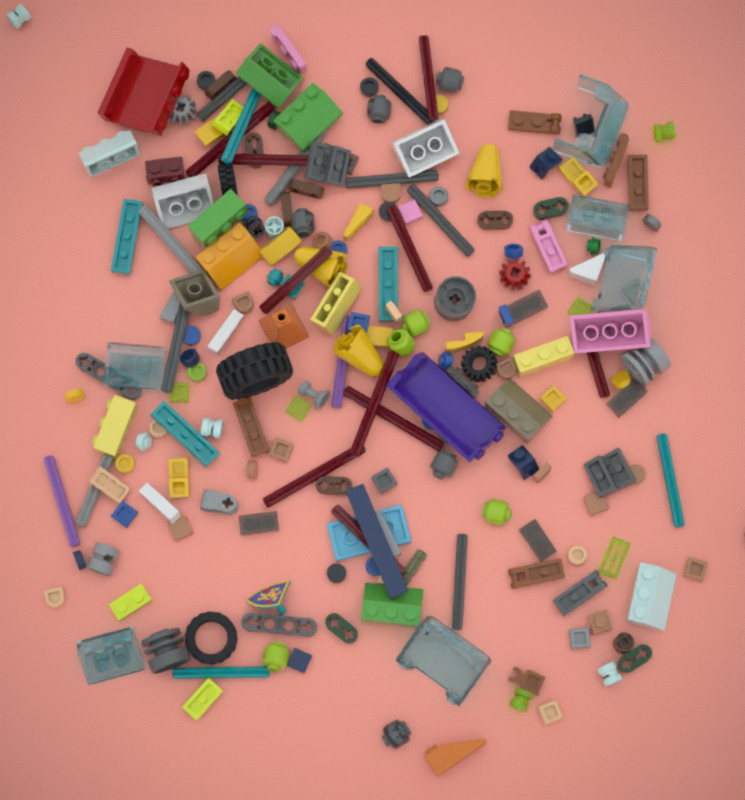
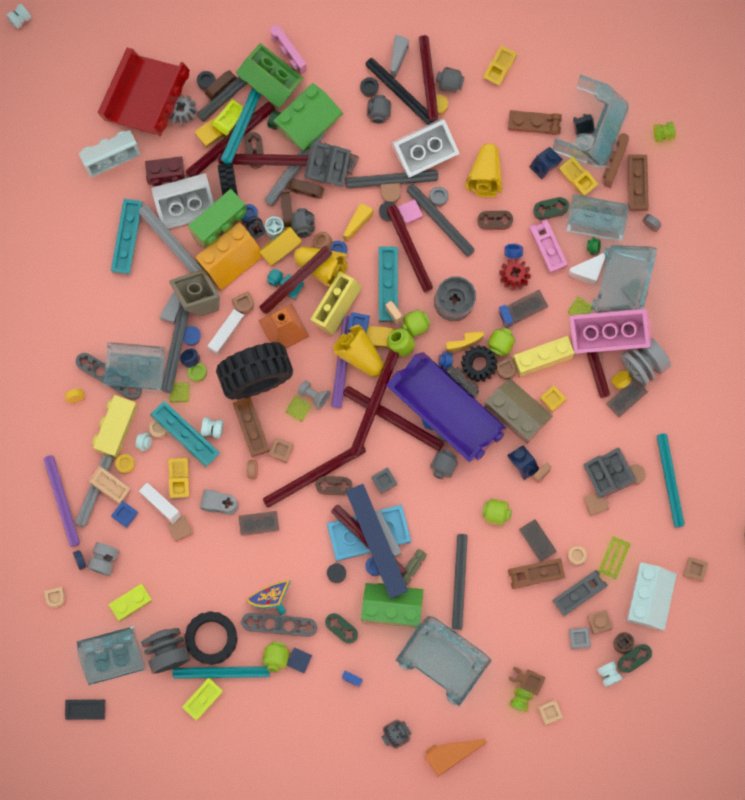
none -> black tile [65,699,106,720]
none -> blue tile [341,670,363,687]
none -> light grey slope [391,34,409,78]
none -> yellow slope [483,45,518,86]

